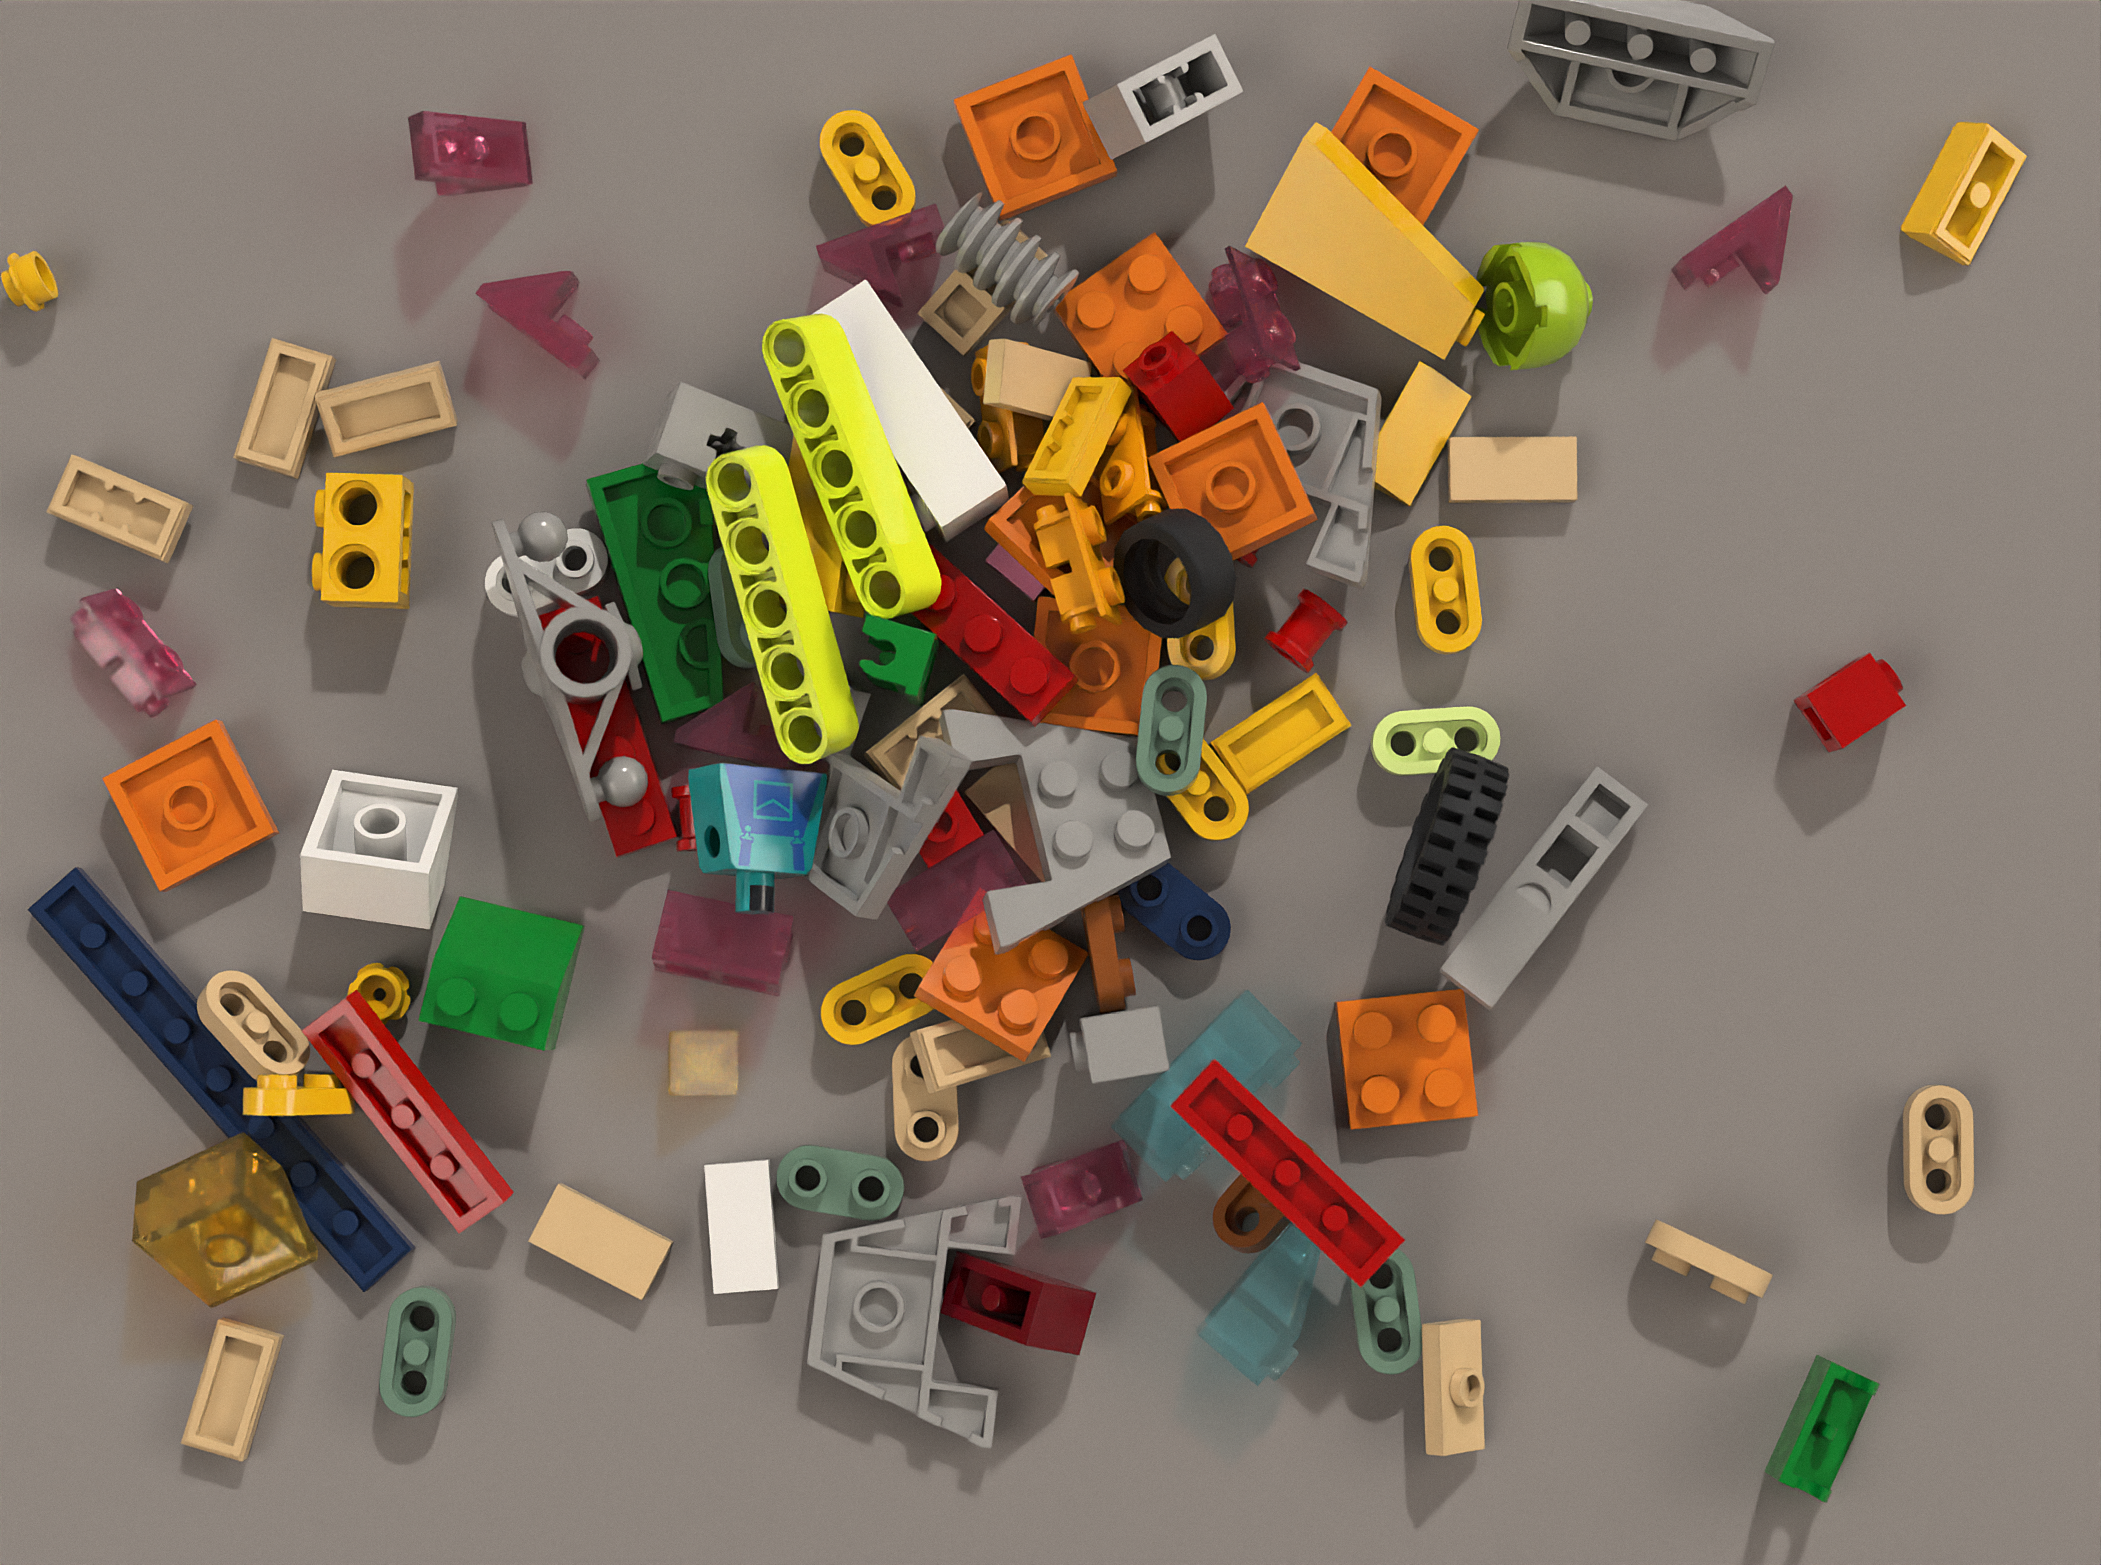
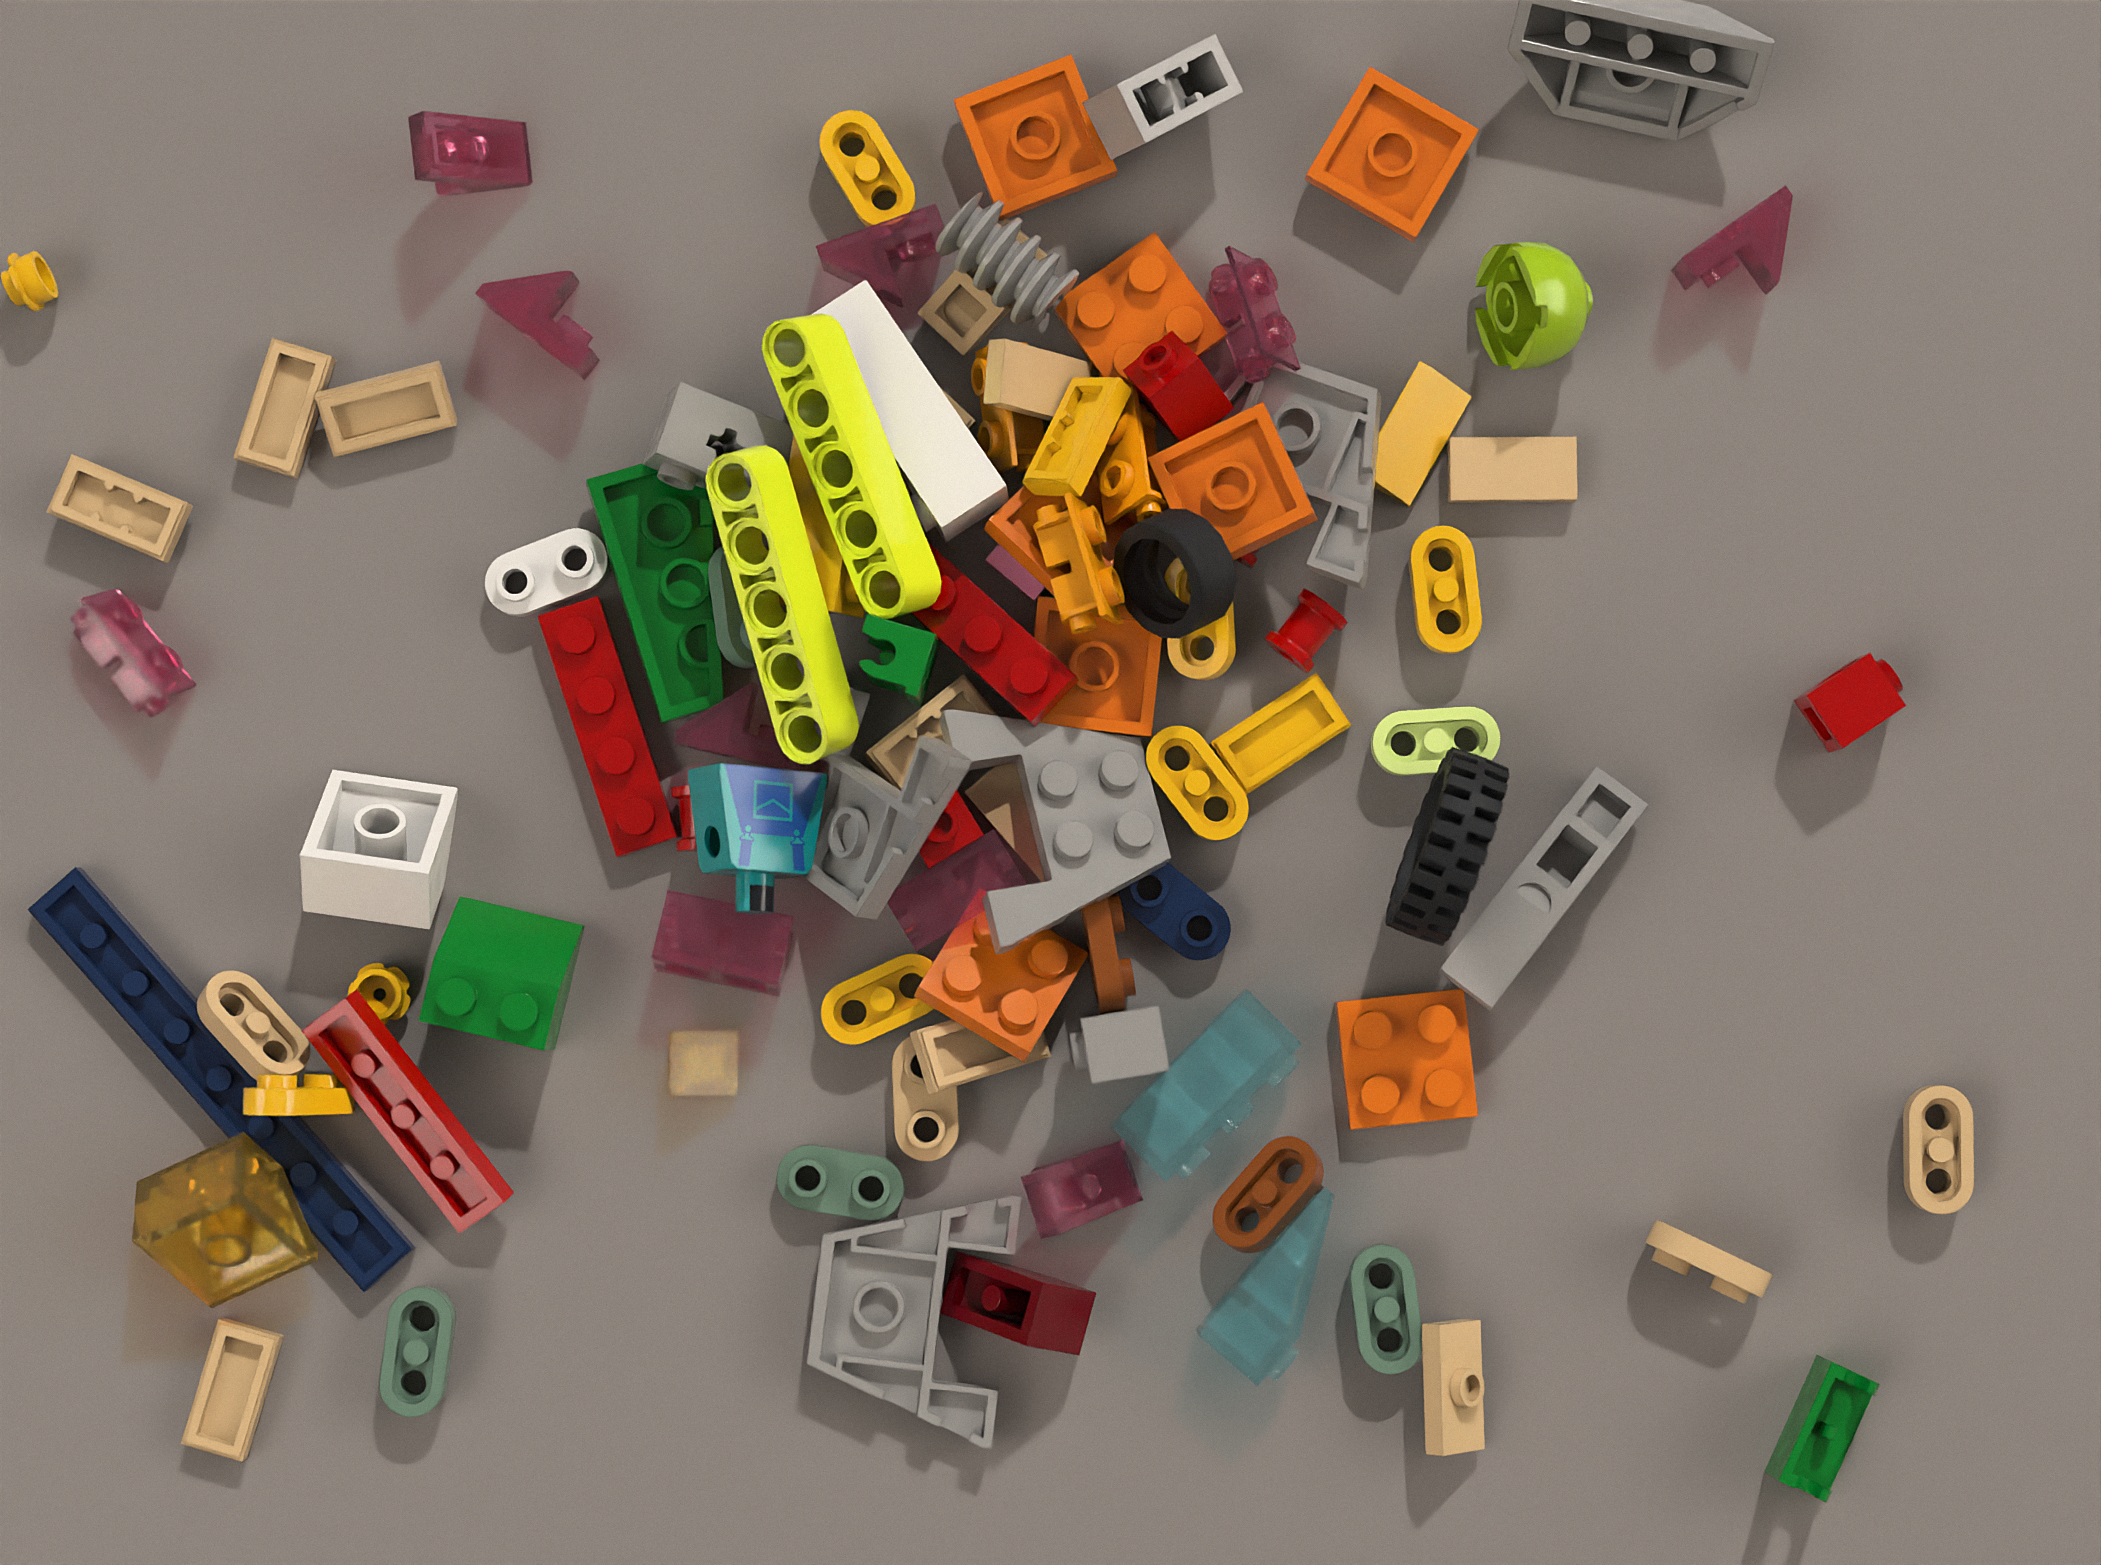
orange plate [102,719,279,892] -> none
yellow brick [312,473,414,609] -> none
light grey piece [491,511,648,822] -> none
tan tile [528,1183,674,1300] -> none
white tile [704,1159,779,1294] -> none
sand green plate [1136,665,1207,796] -> none
red plate [1169,1058,1405,1288] -> none
yellow slope [1245,122,1485,360] -> none
yellow slope [1901,122,2027,266] -> none

